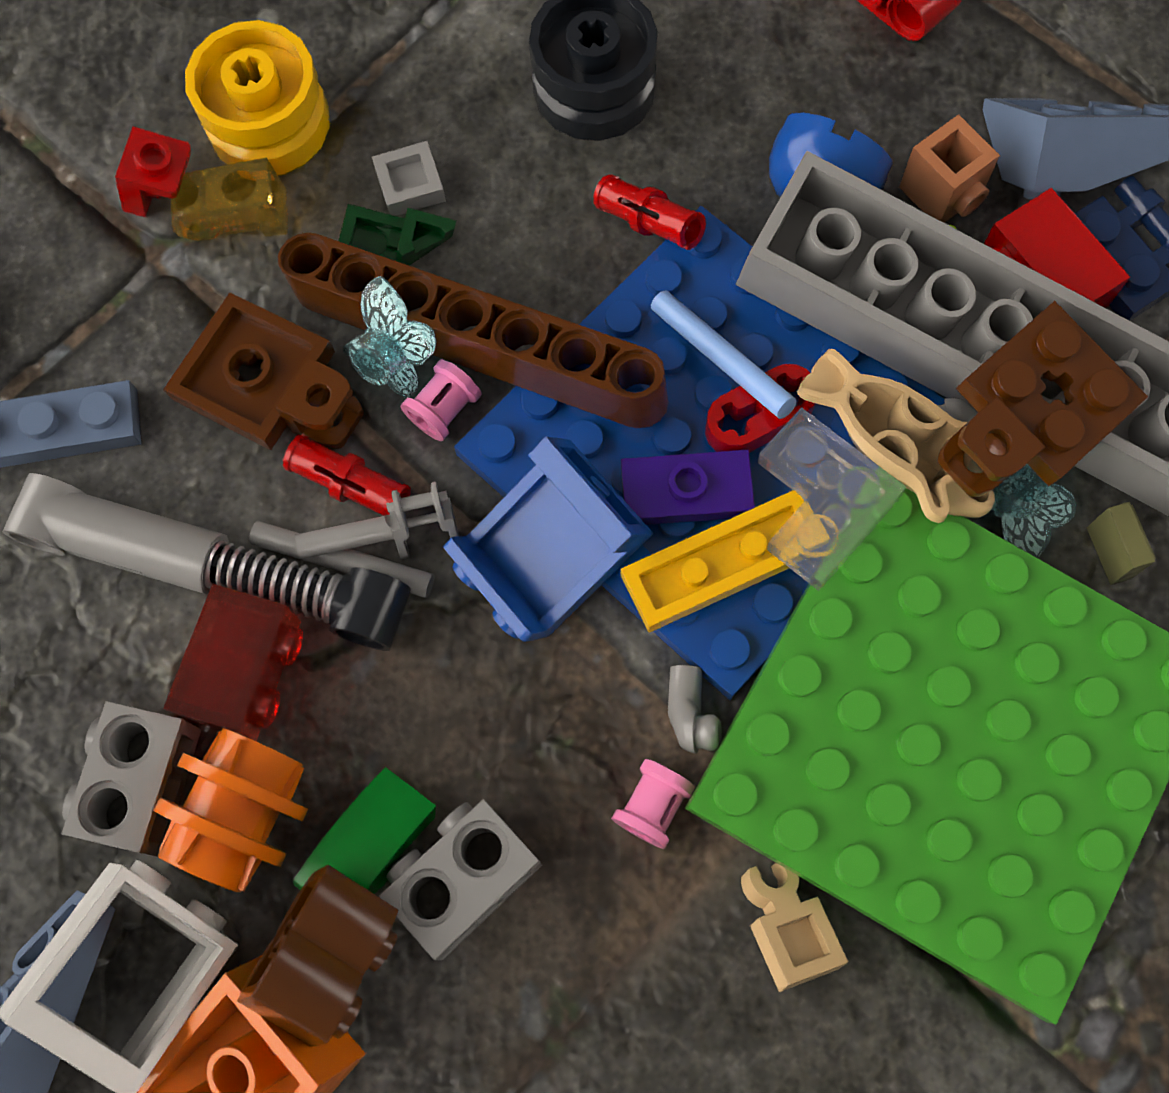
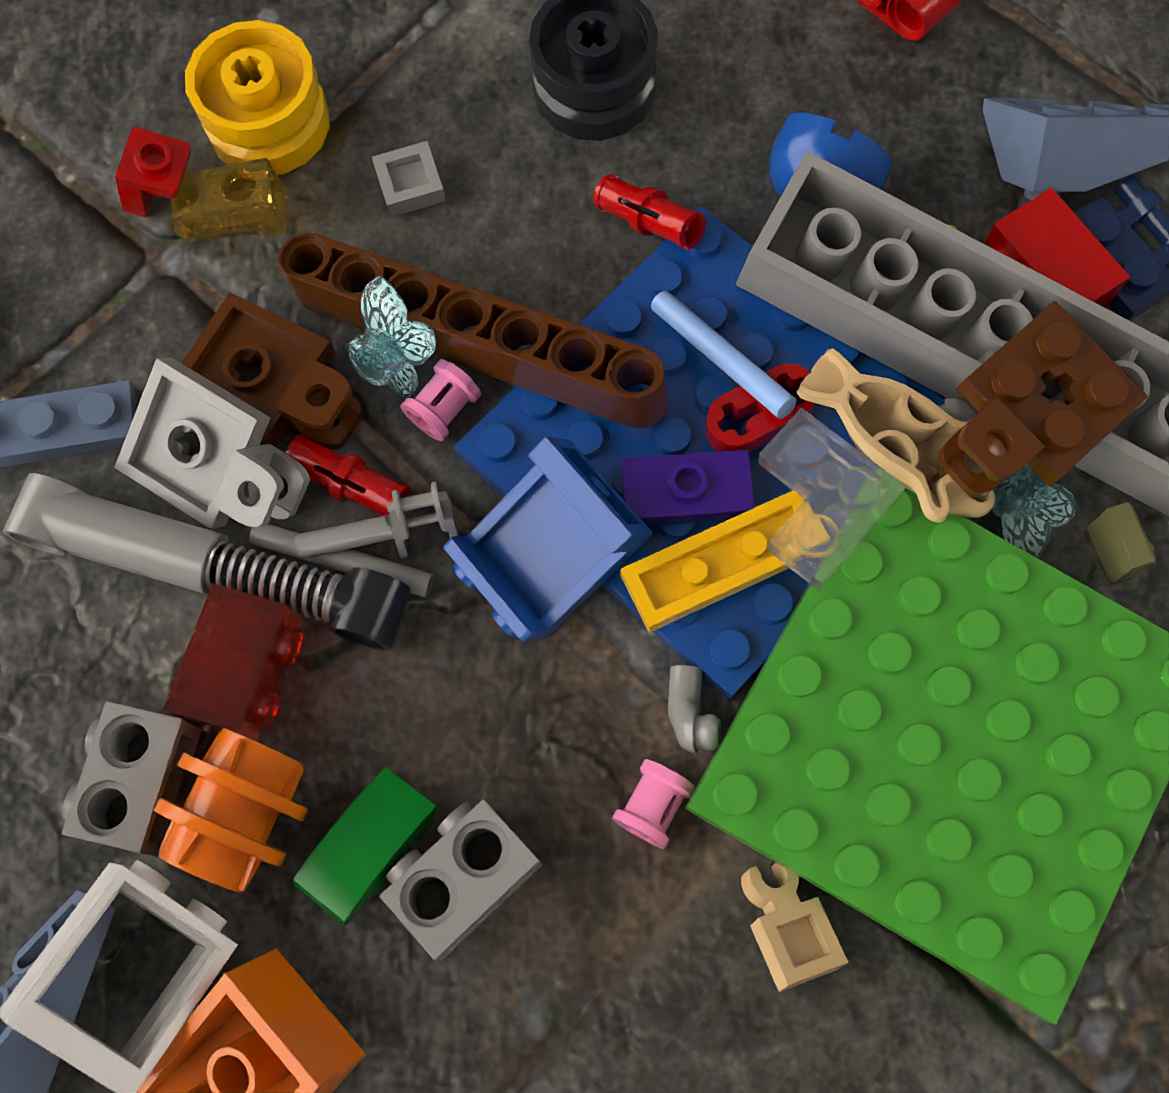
reddish brown brick [237,865,399,1046] -> none
dark green slope [338,203,456,266] -> none
nougat brick [899,114,1000,223] -> none
none -> light grey plate [114,357,310,530]

